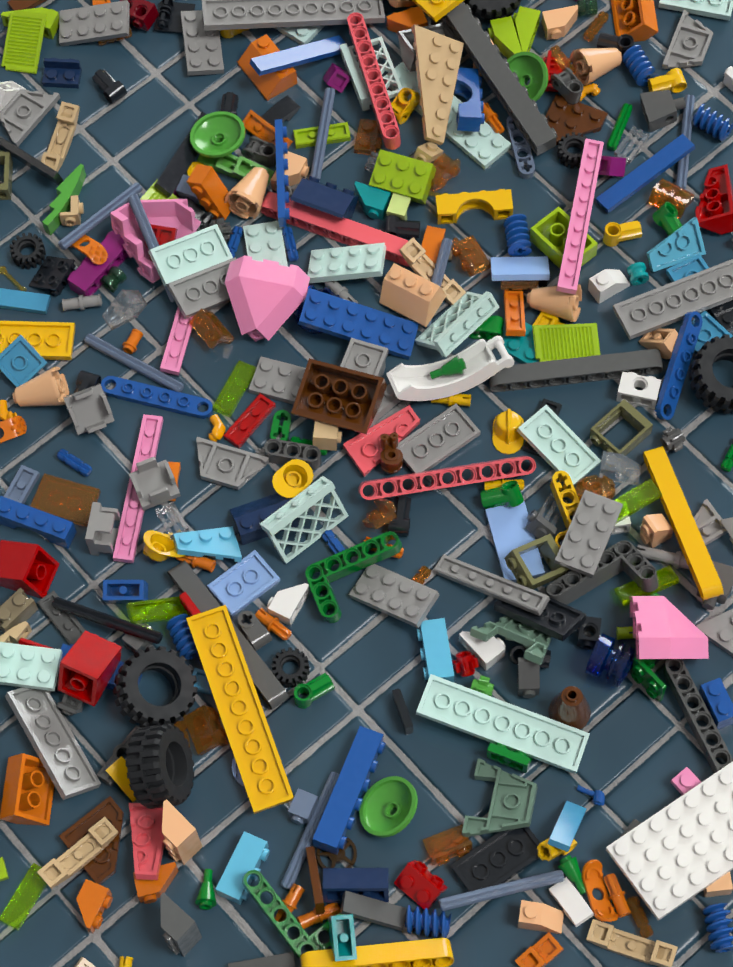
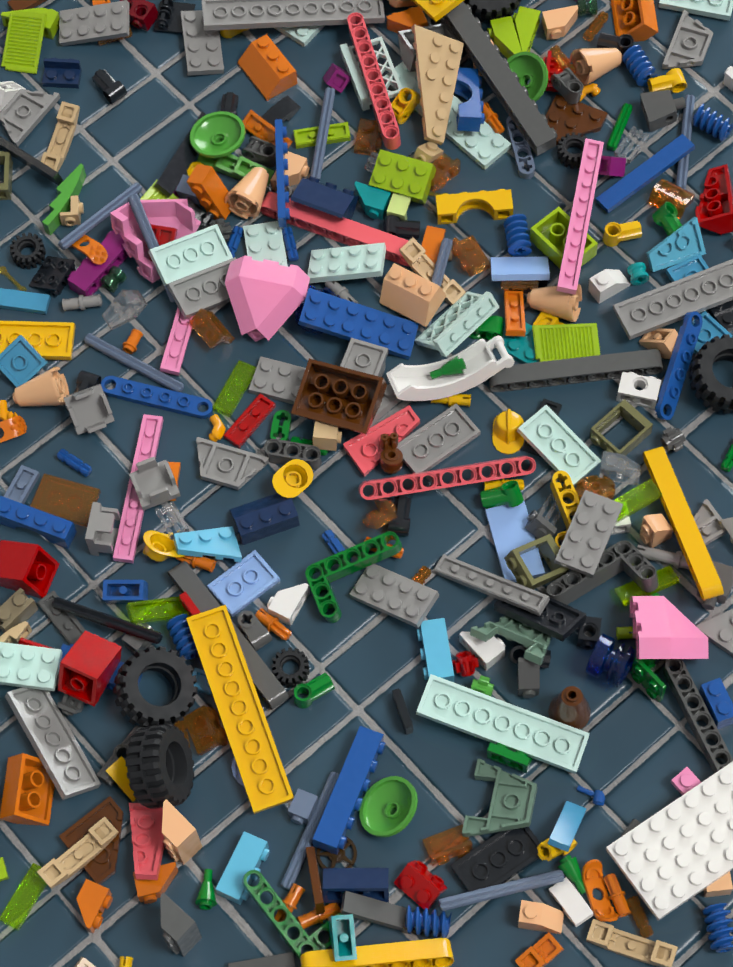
tile [250,35,349,76] -> none
light aqua fence [260,476,349,564] -> none

